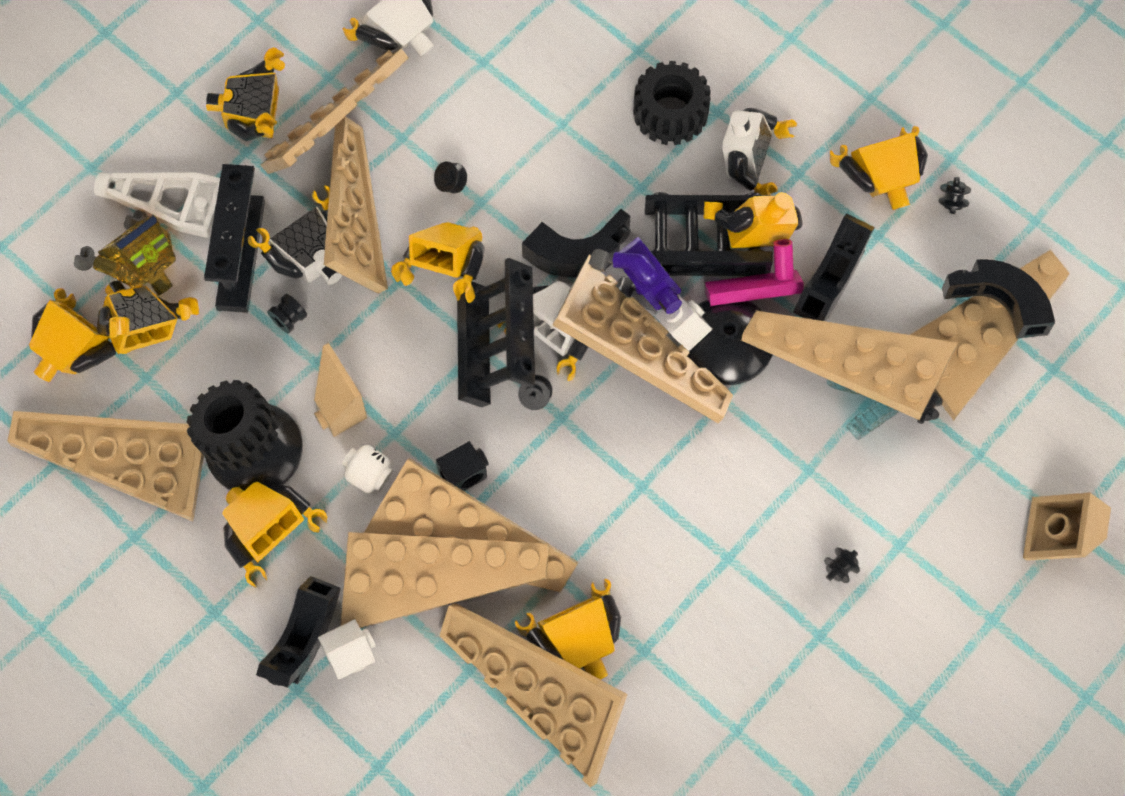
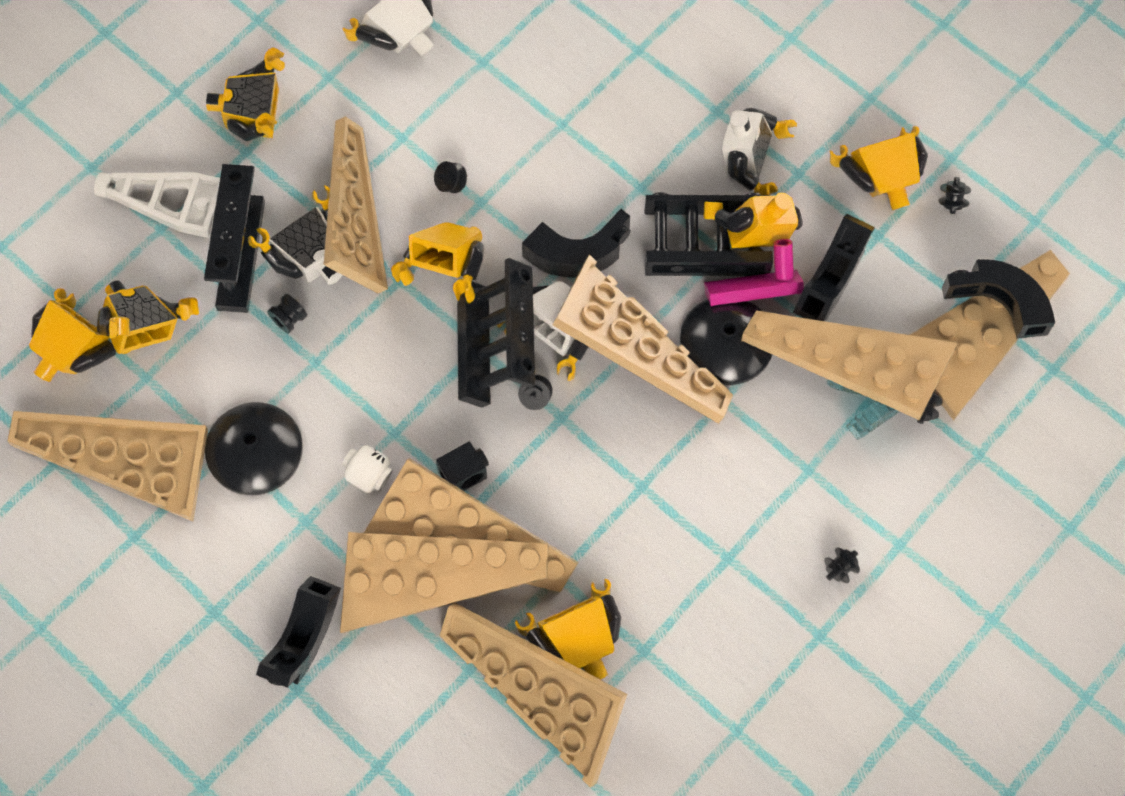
clear yellow torso [74,210,176,296] -> none
black tyre [186,380,279,471] -> none
yellow torso [222,482,327,588] -> none
tan wing [260,49,408,174] -> none
tan slope [314,343,367,437] -> none
white brick [318,619,376,680] -> none
dark purple torso [588,237,682,314] -> none
black tyre [633,61,711,145] -> none
white brick [655,294,712,351] -> none
tan slope [1023,492,1111,561] -> none

